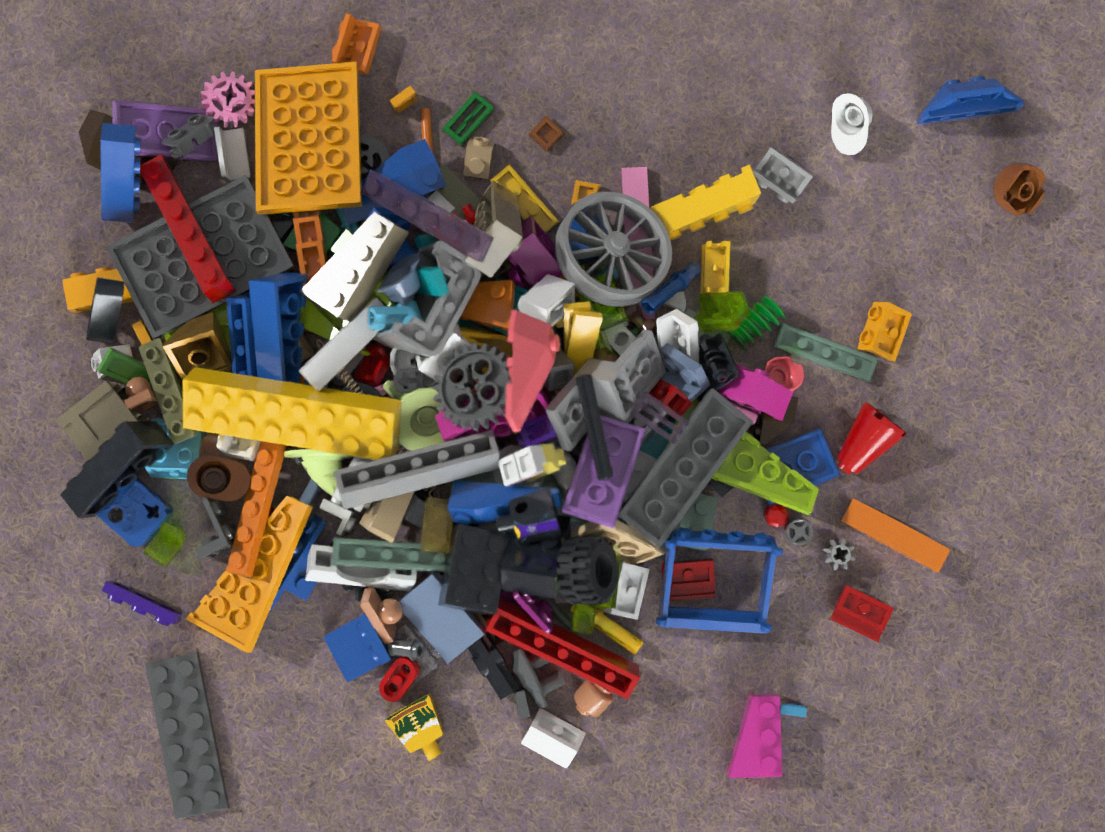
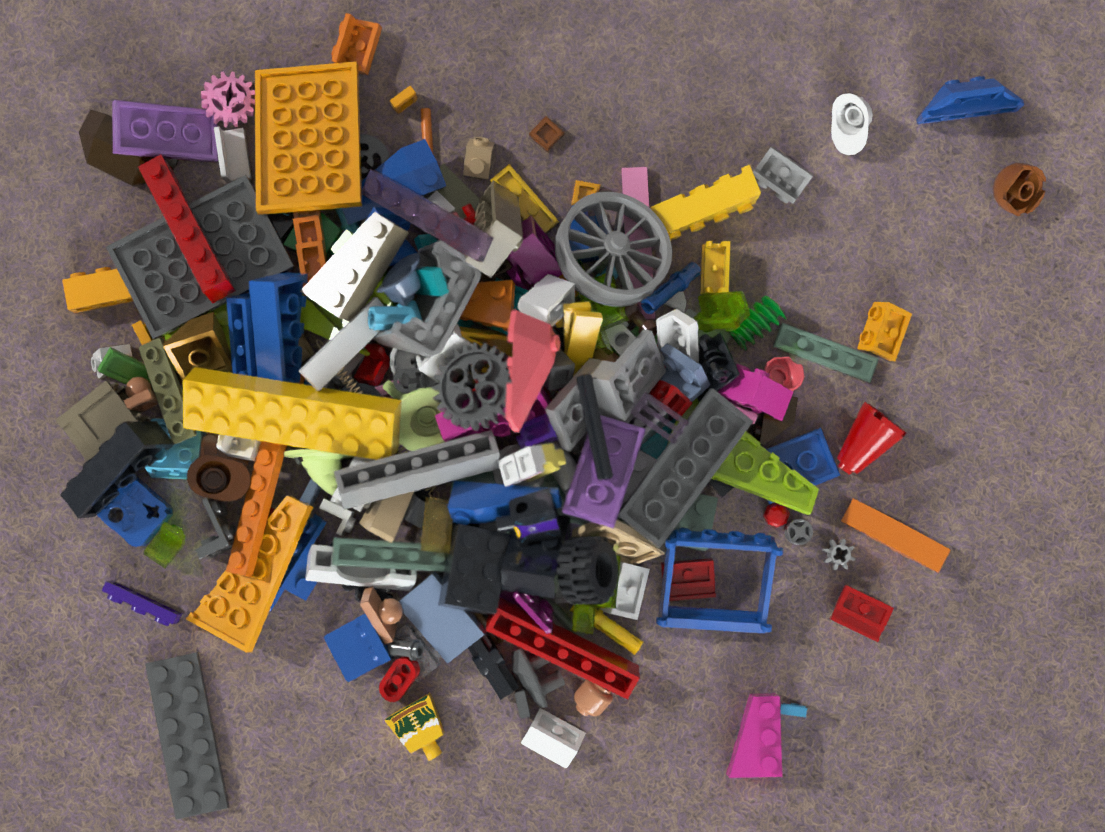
black beam [86,277,124,344] -> none
blue brick [101,123,141,223] -> none
dark grey hinge [161,114,215,159] -> none
green tile [442,91,495,147] -> none

